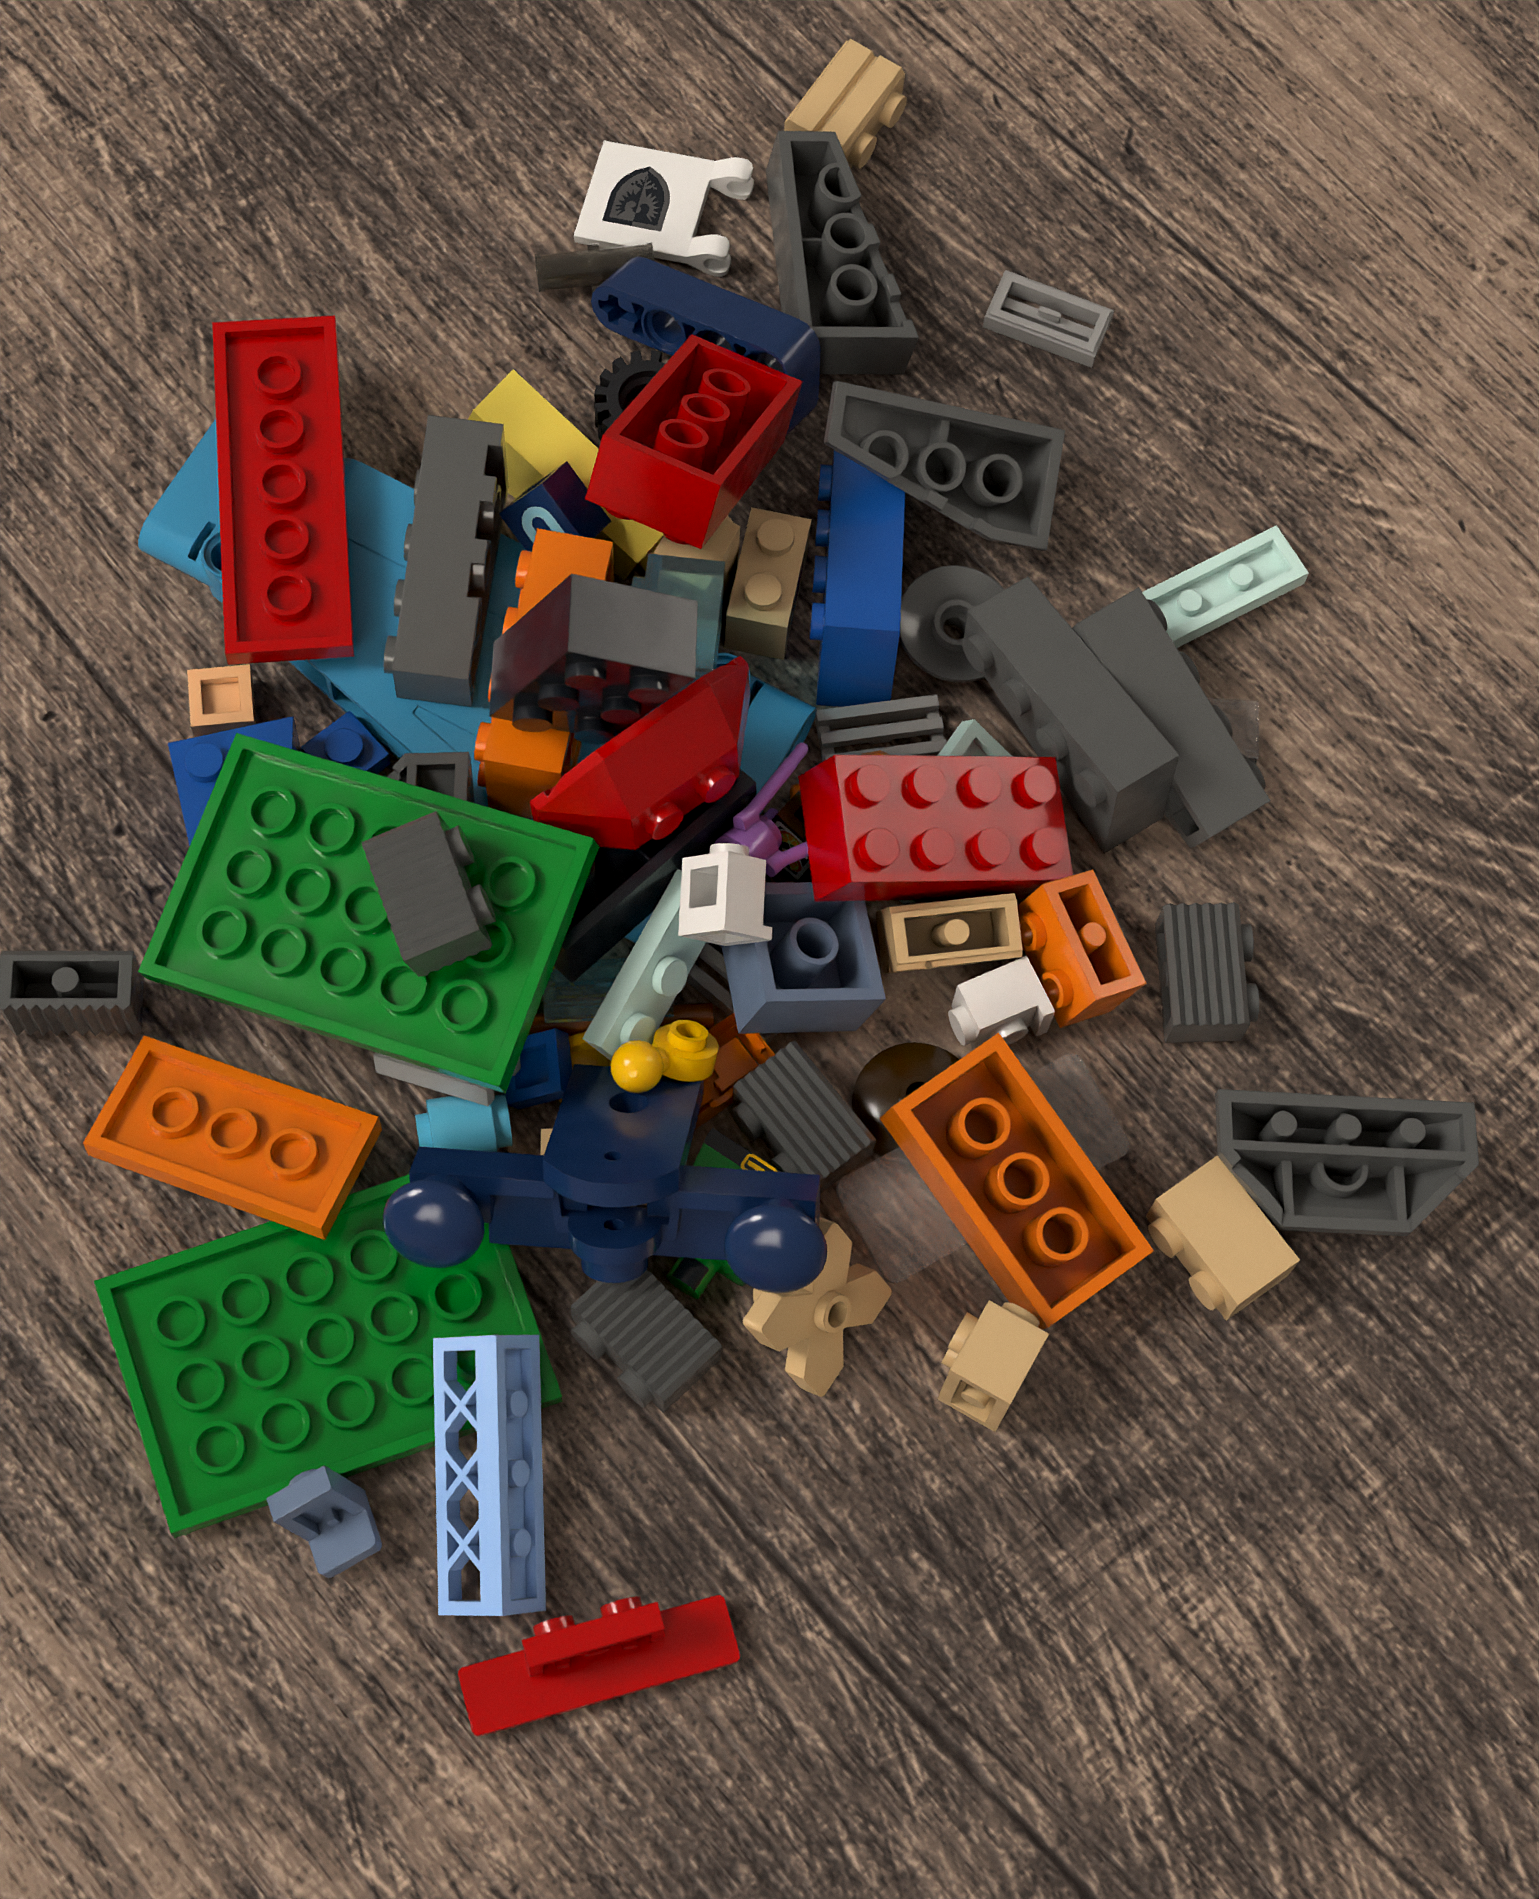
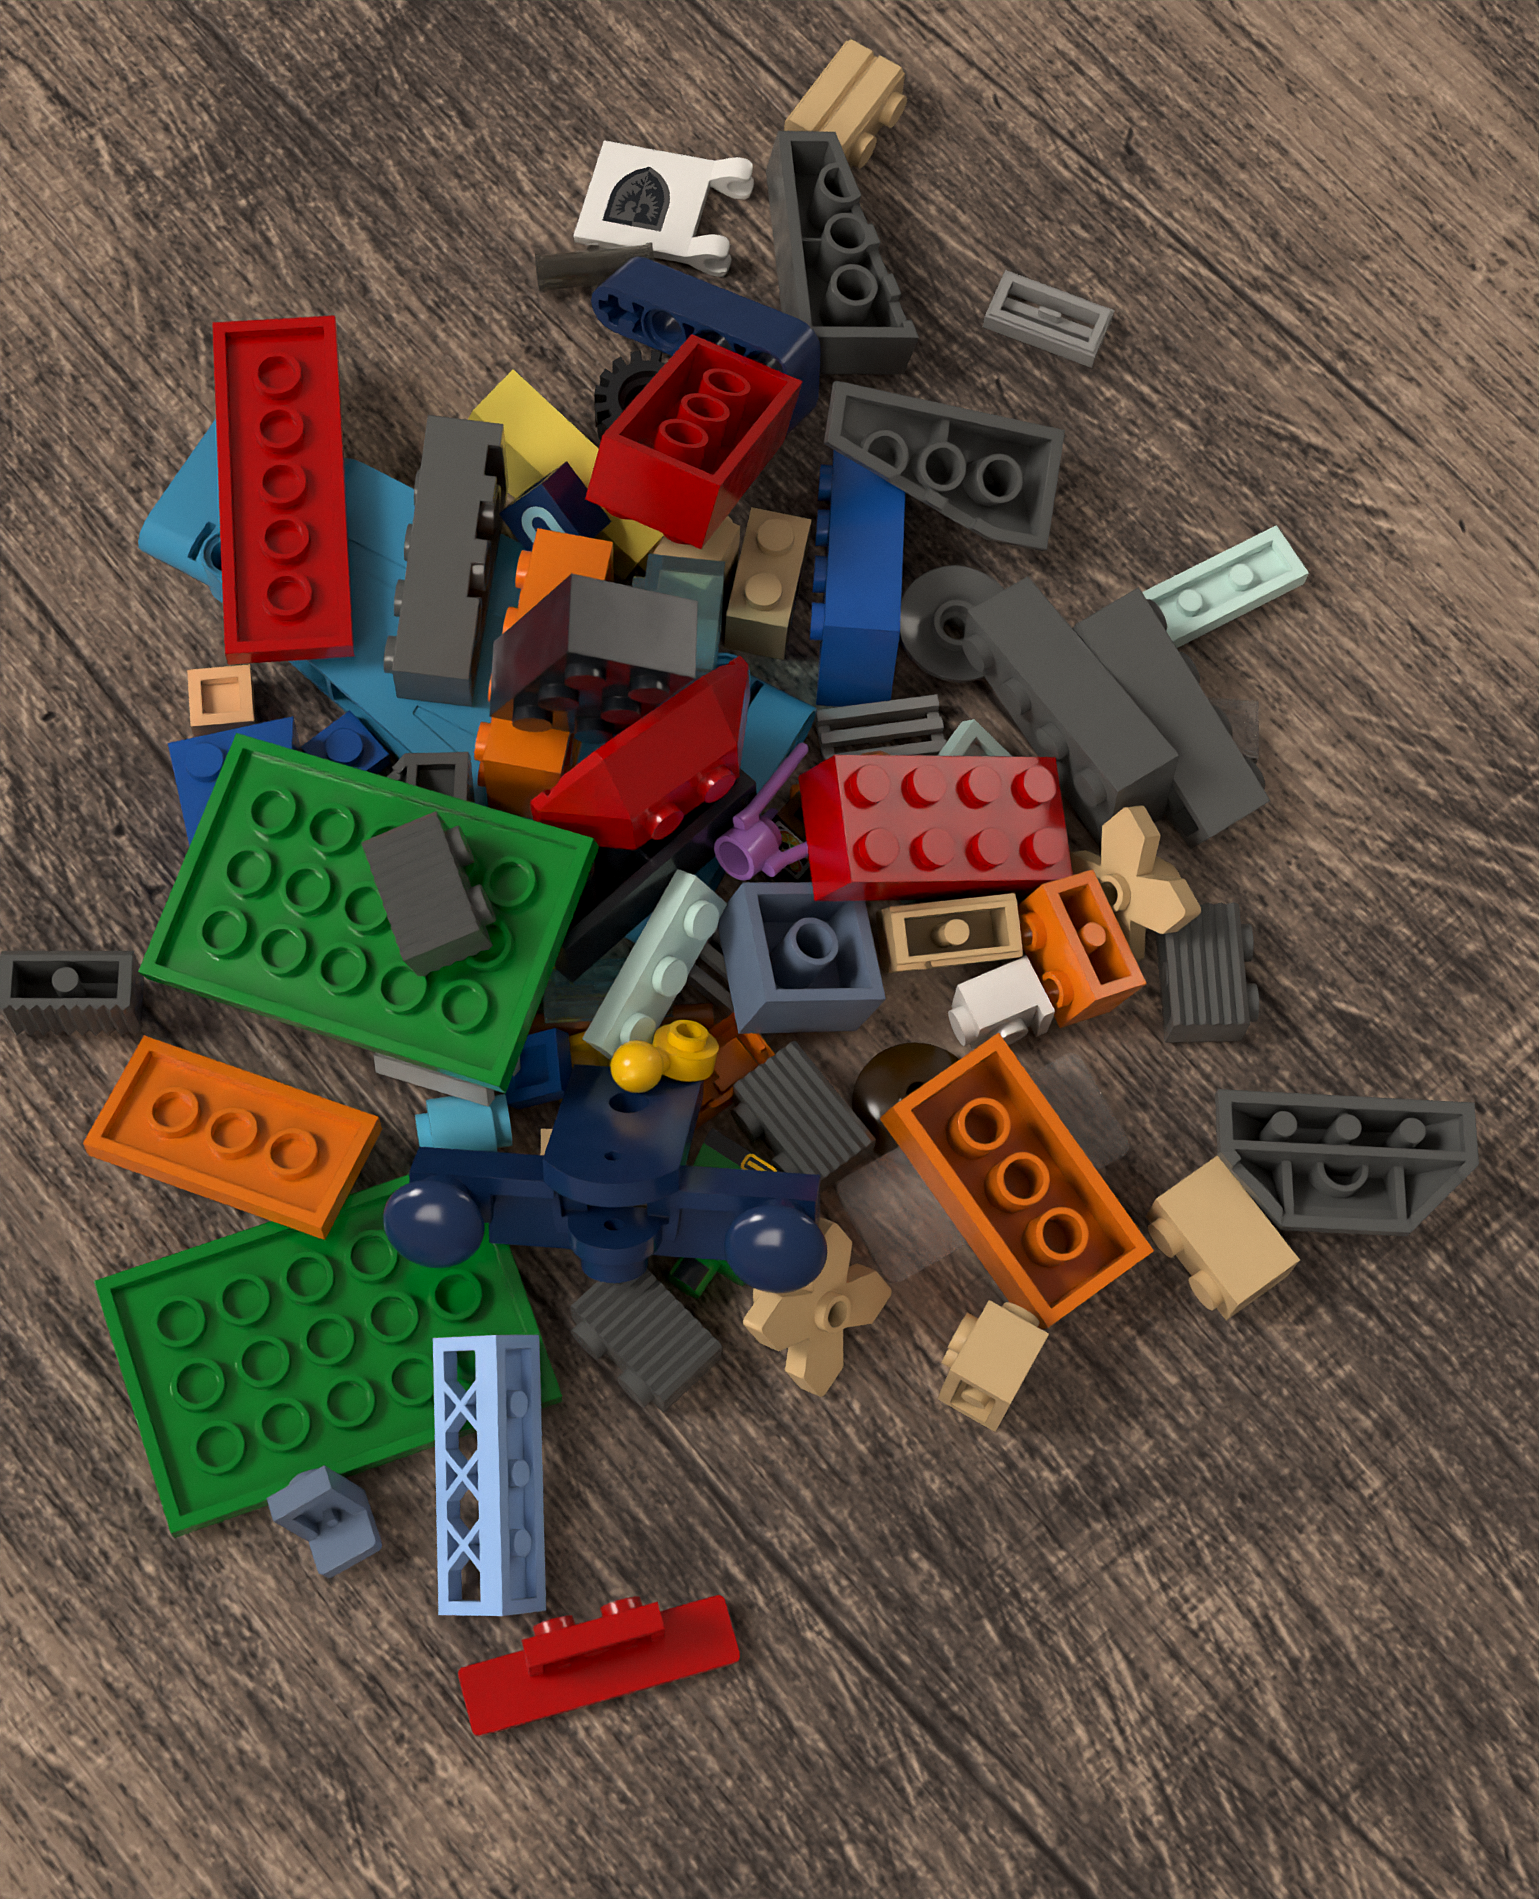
white brick [678,843,772,946] -> none
none -> tan plant [1070,805,1201,963]

